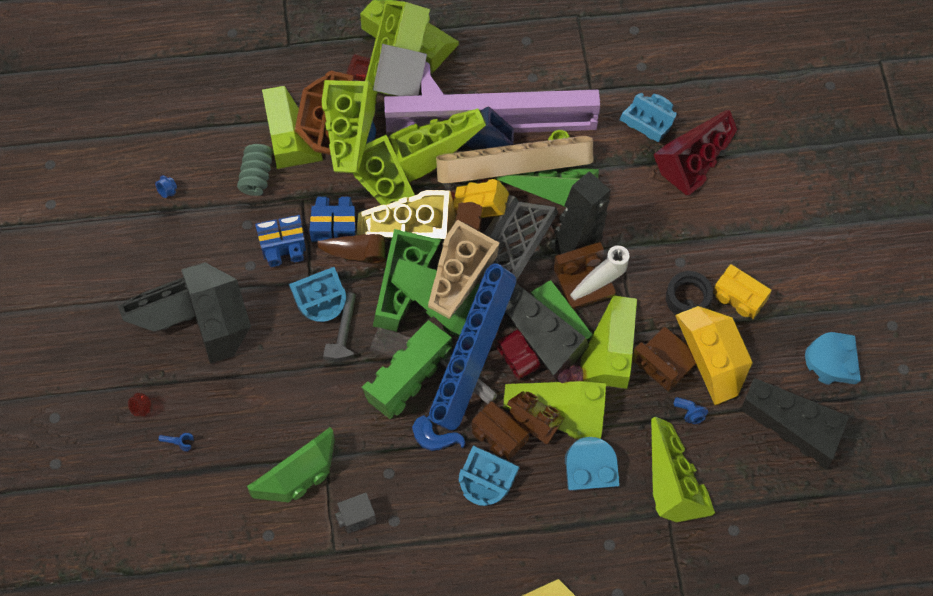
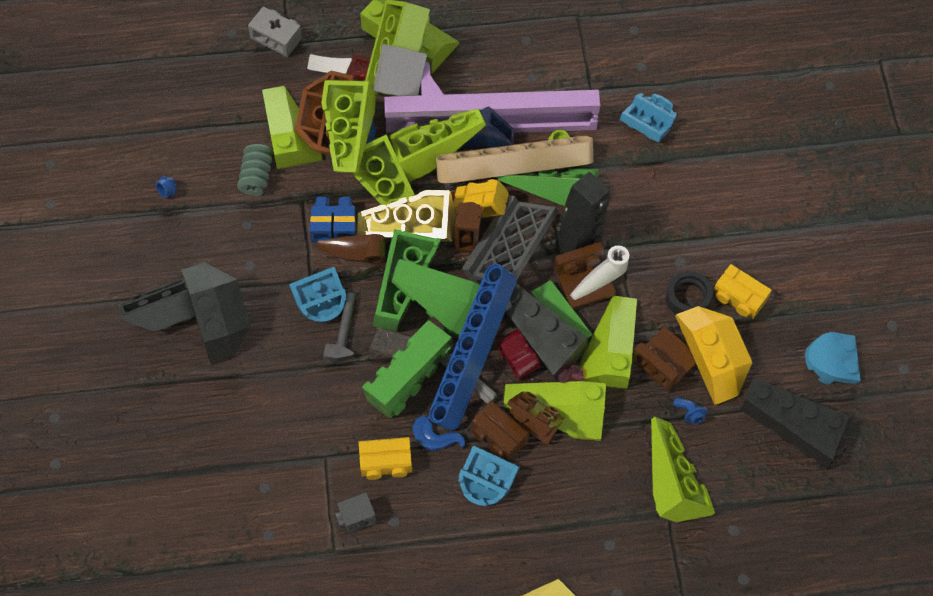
clear red plate [128,393,151,417] -> none
blue hand [159,433,194,451] -> none
bright green wedge [247,427,335,502] -> none
blue hips [255,215,306,267] -> none
tan wedge [428,220,499,319] -> none
dark azure slope [565,437,619,490] -> none
dark red wedge [653,110,737,195] -> none
none -> light grey brick [248,7,302,58]
none -> white sticker [307,54,352,74]
none -> yellow brick [359,437,412,480]

